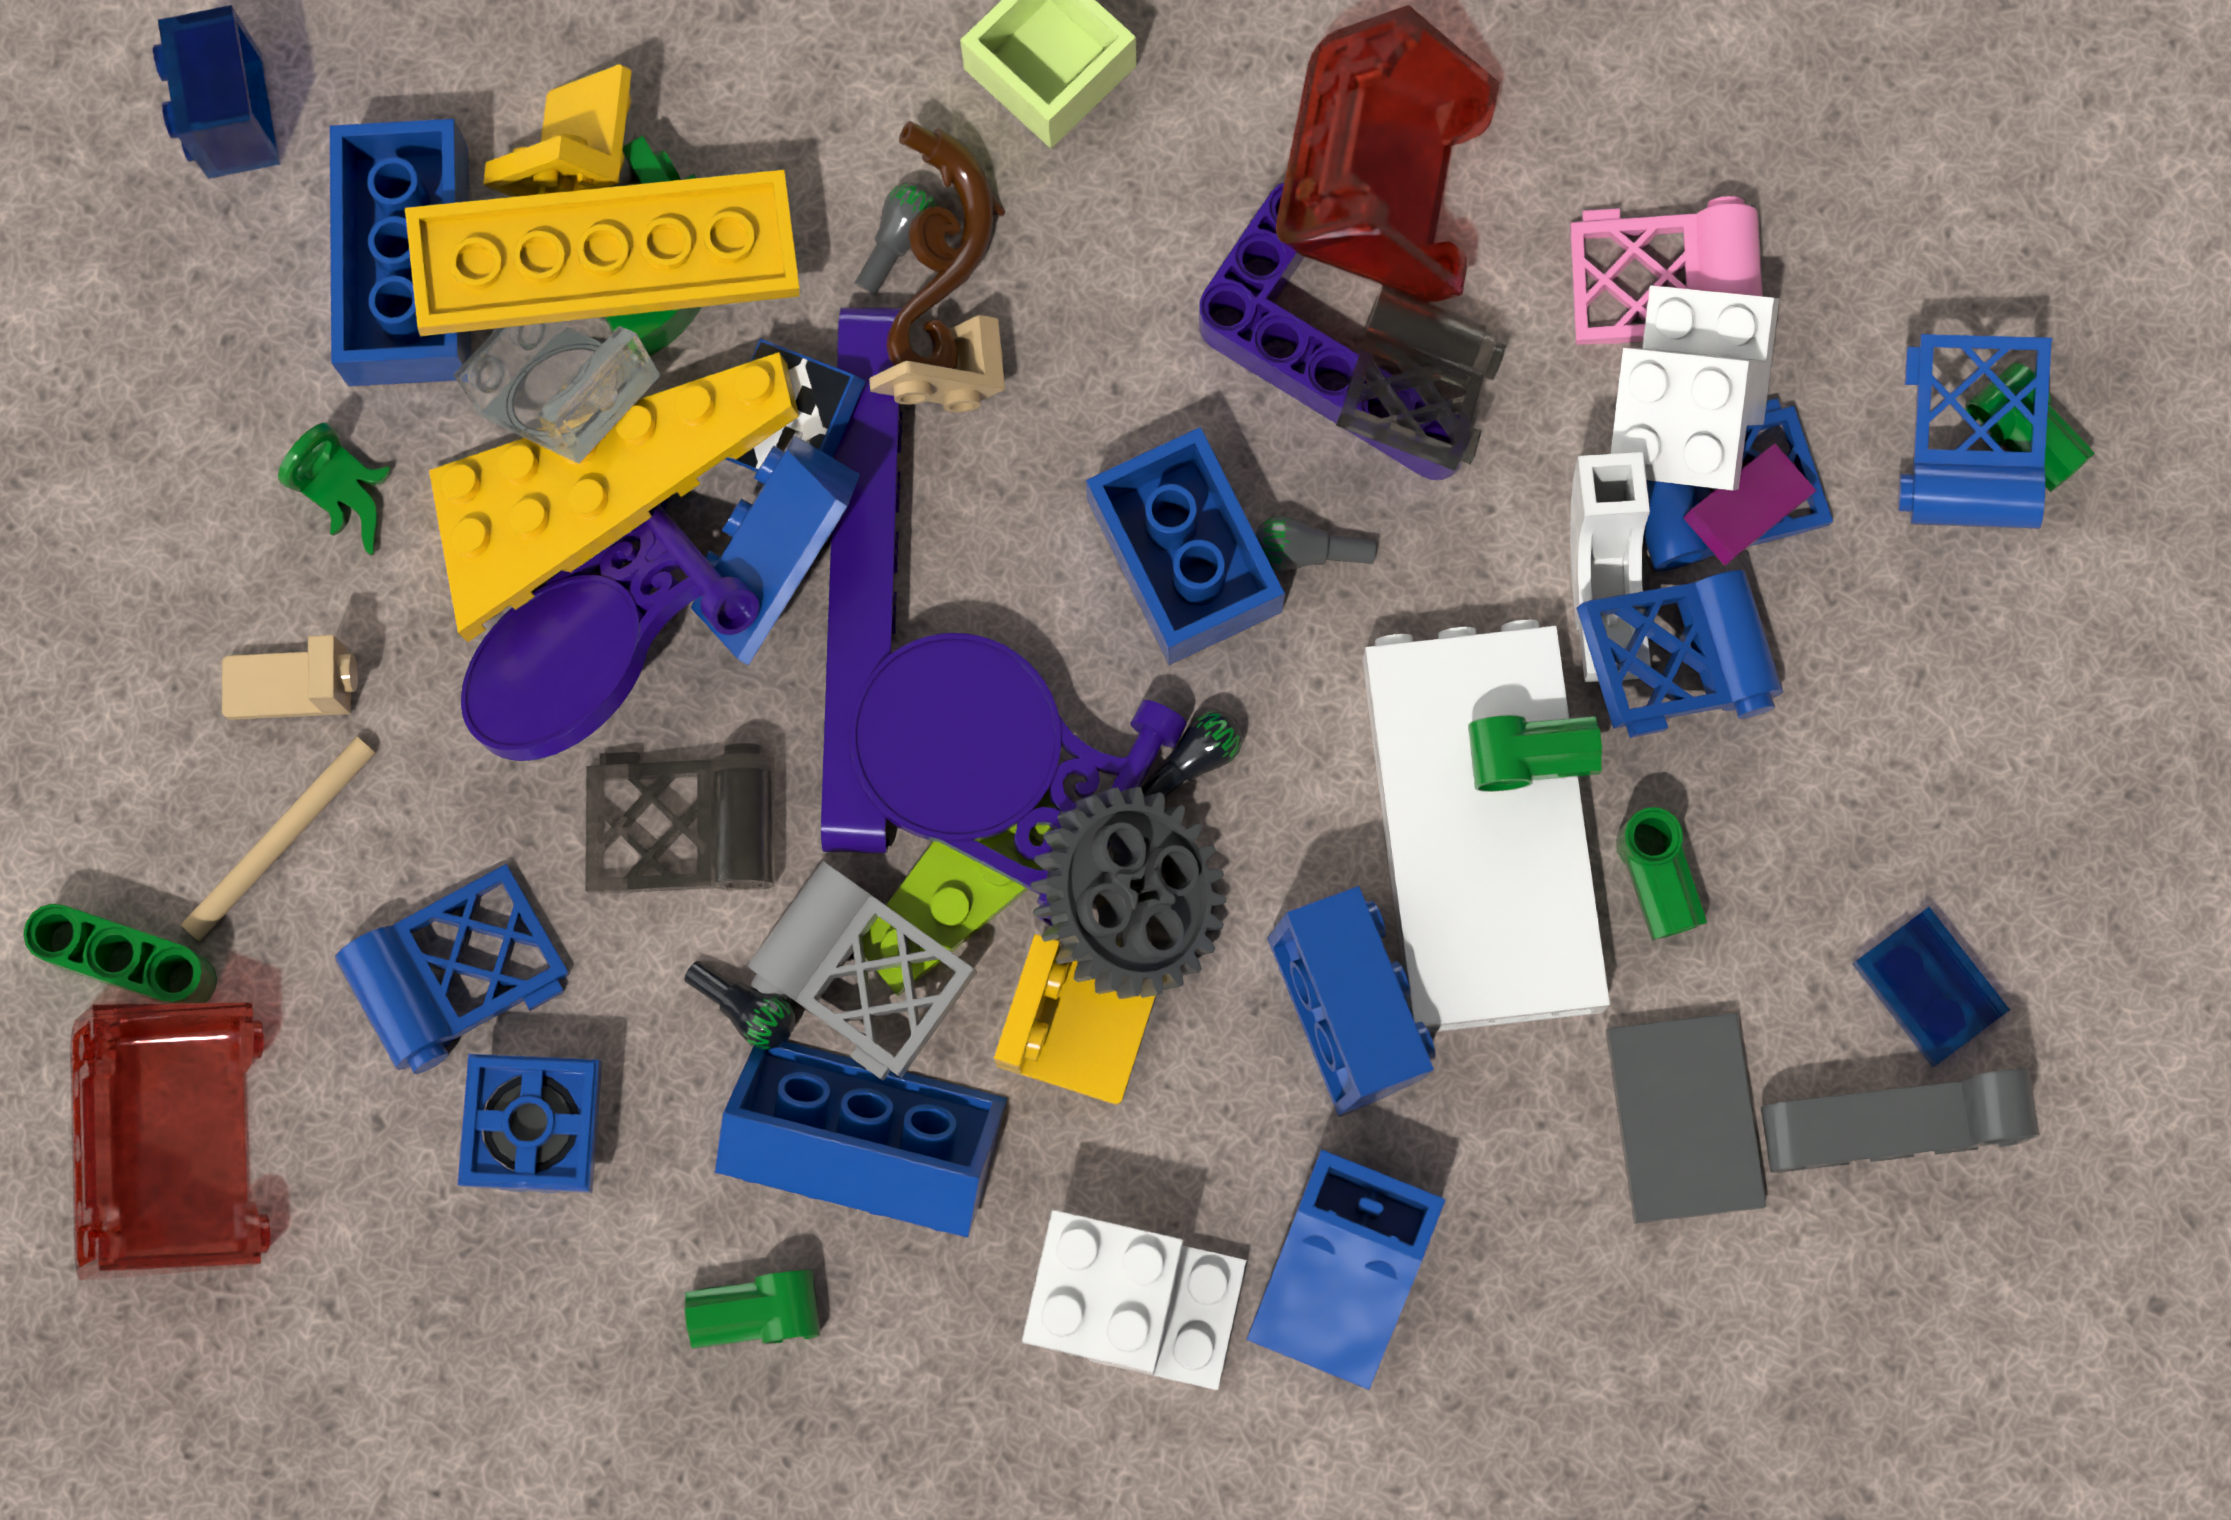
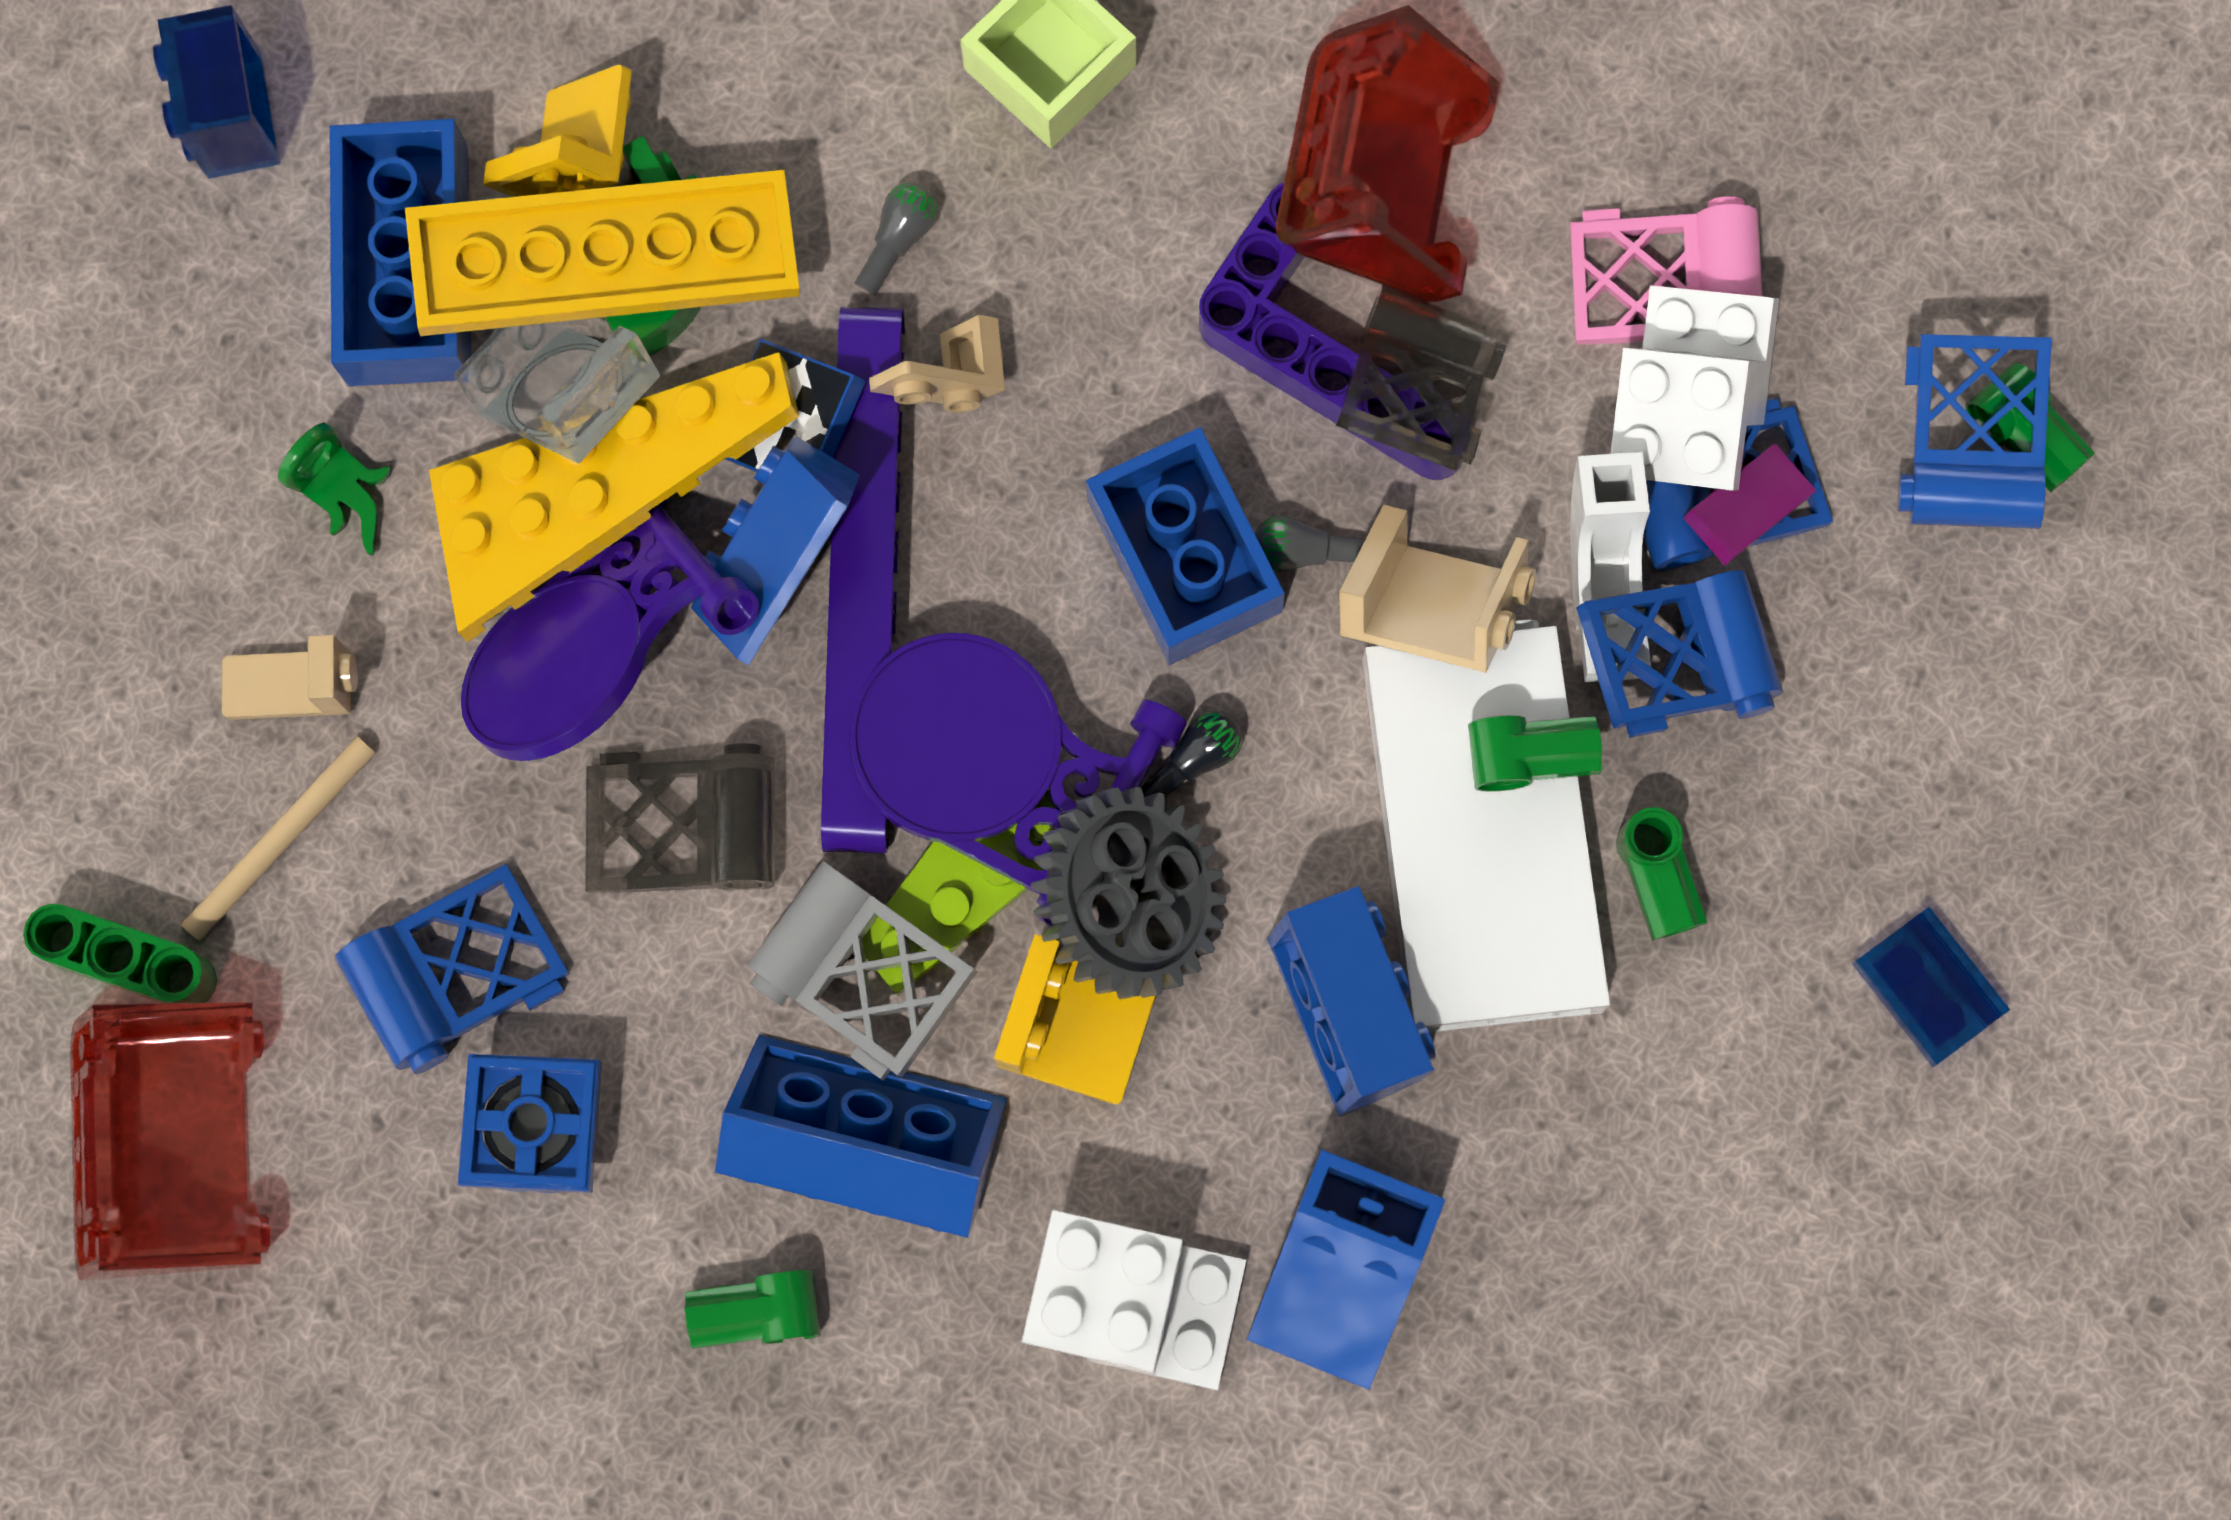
black piece [684,961,795,1049] -> none
reddish brown plant [886,121,1006,369] -> none
dark grey tile [1606,1013,1767,1224] -> none
dark grey beam [1761,1069,2040,1173] -> none
none -> tan panel [1339,505,1536,673]

